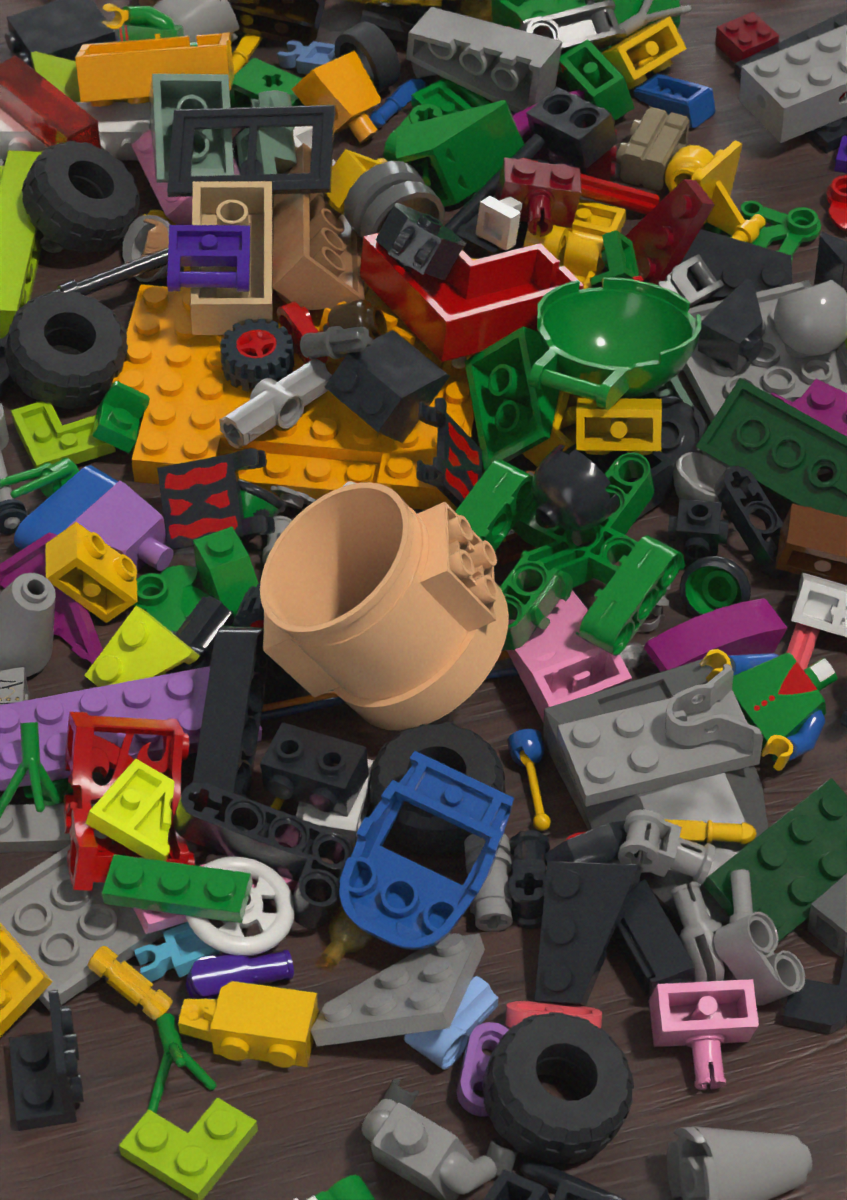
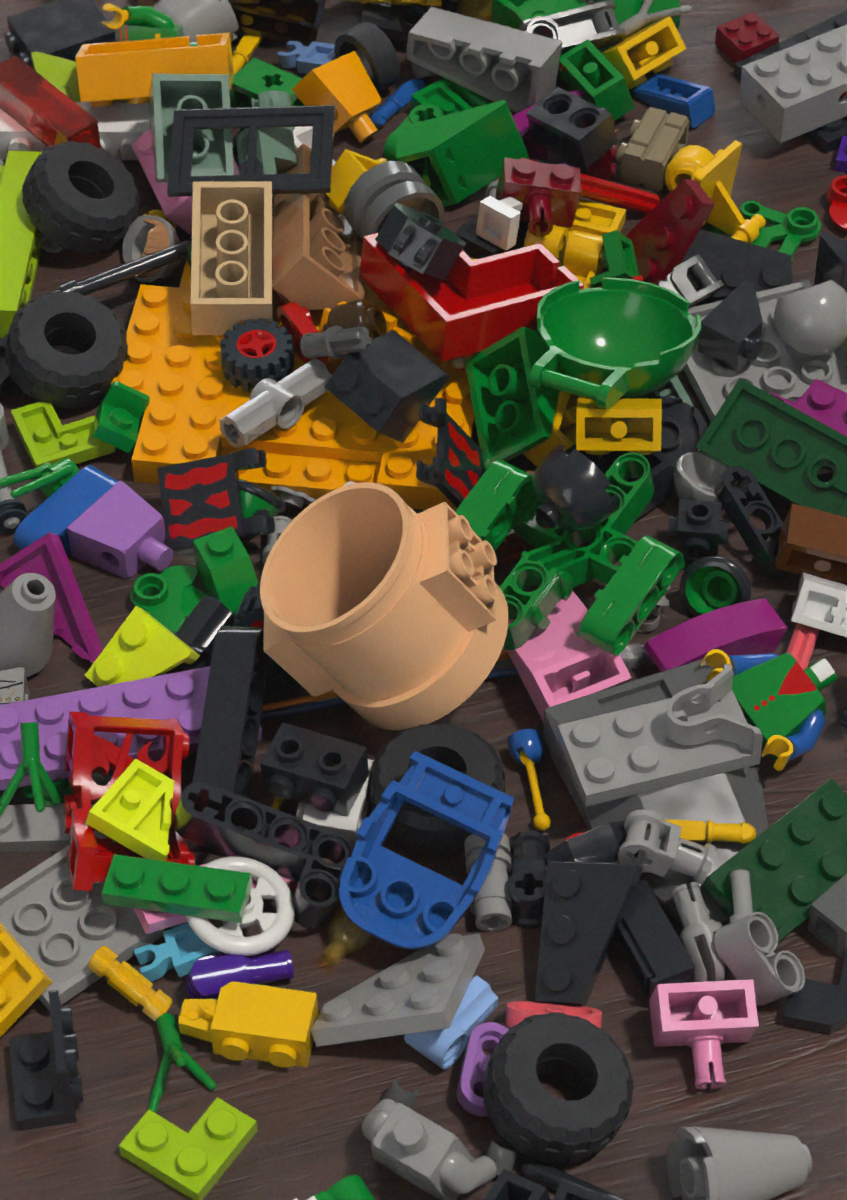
yellow brick [46,522,138,623] -> none
dark purple plate [167,225,251,292] -> none
black bar [444,134,546,234] -> none

